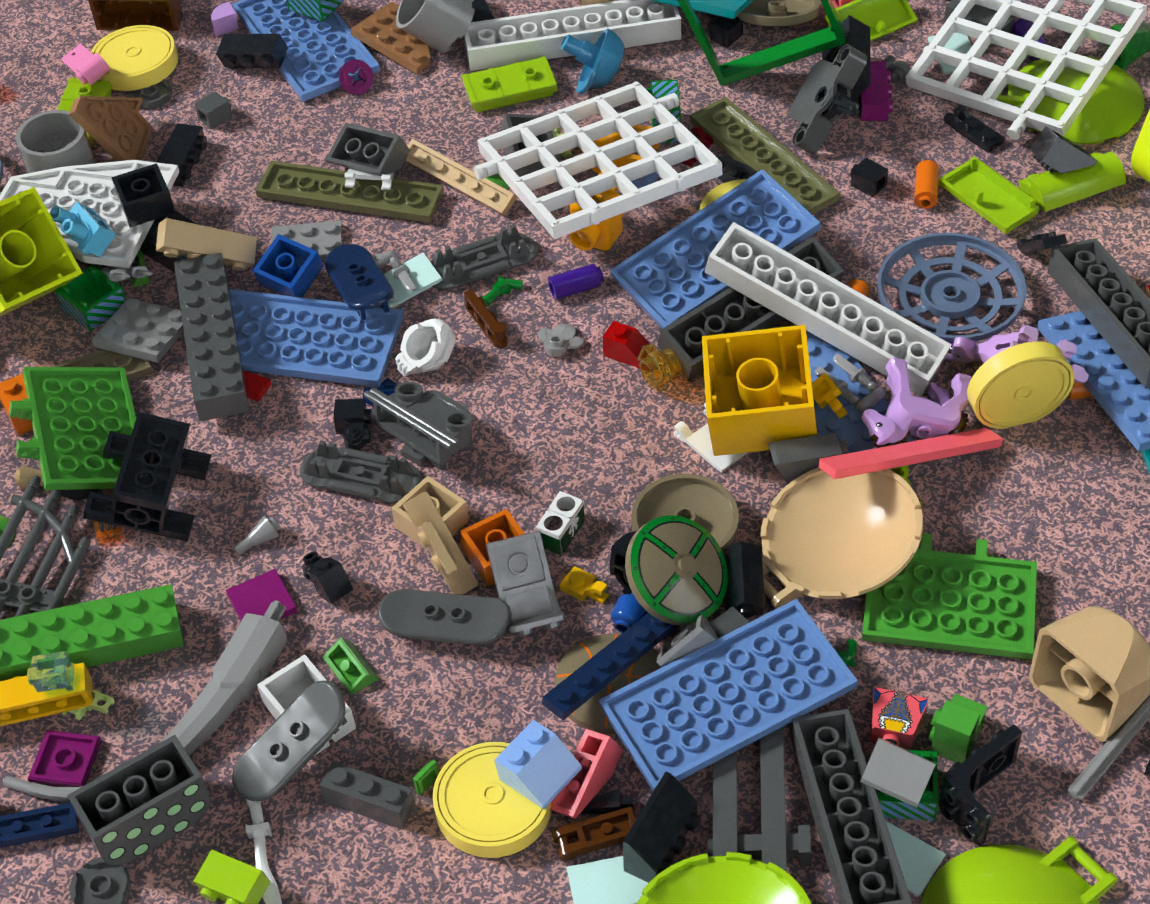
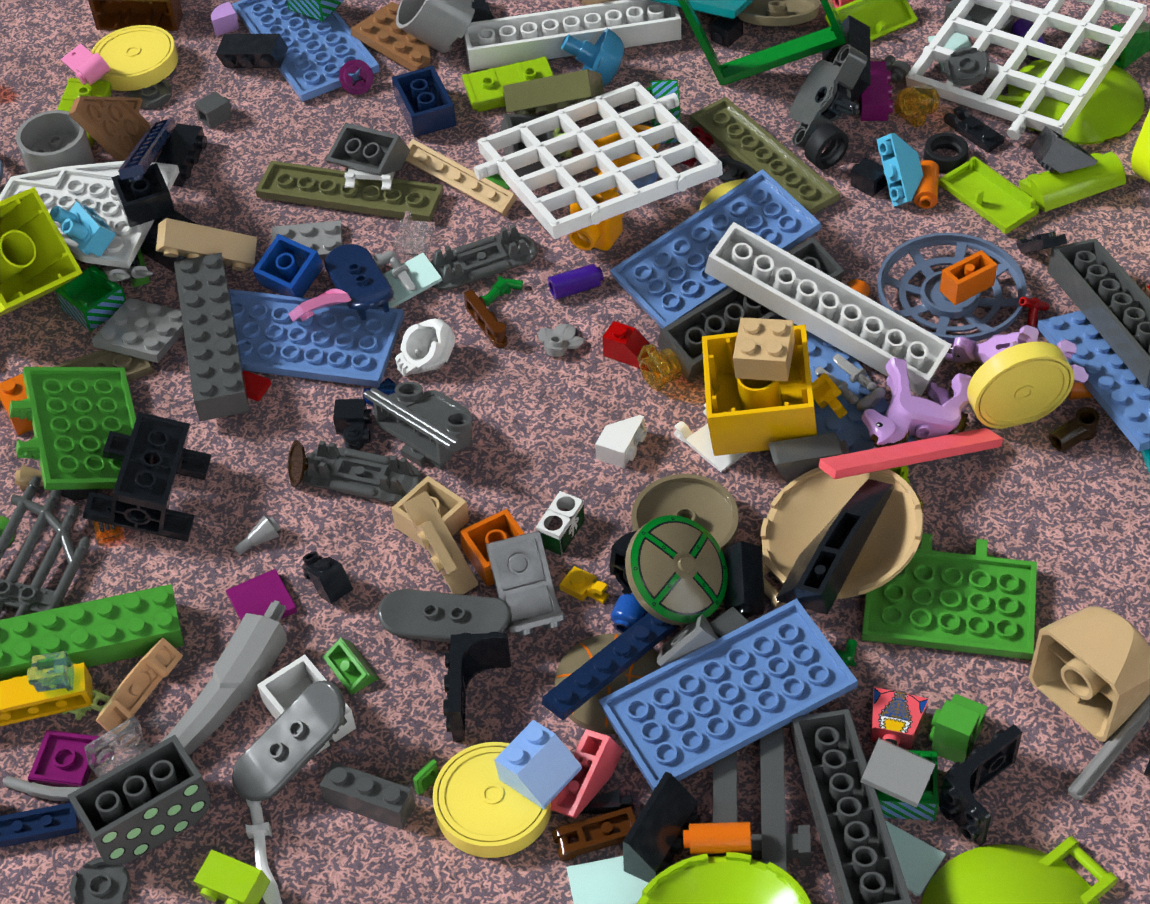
none -> clear bracket [84,716,150,778]
none -> light nougat slope [96,638,183,739]
none -> dark blue plate [118,118,176,181]
none -> bright pink plate [288,289,351,322]
none -> dark brown piece [288,440,308,487]
none -> dark blue brick [392,66,456,138]
none -> clear bracket [394,211,436,259]
none -> black bracket [443,632,511,742]
none -> olive brick [503,69,604,115]
none -> white slope [595,415,647,468]
none -> orange brick [683,822,752,855]
none -> tan brick [733,317,795,382]
none -> black wedge [776,479,894,615]
none -> black tyre [805,124,849,170]
none -> medium azure slope [876,133,923,207]
none -> clear yellow piece [895,85,939,128]
none -> black tyre [923,132,969,174]
none -> orange brick [939,250,998,305]
none -> dark grey tile [944,47,990,86]
none -> red piece [1019,296,1050,328]
none -> dark brown piece [1049,407,1100,452]

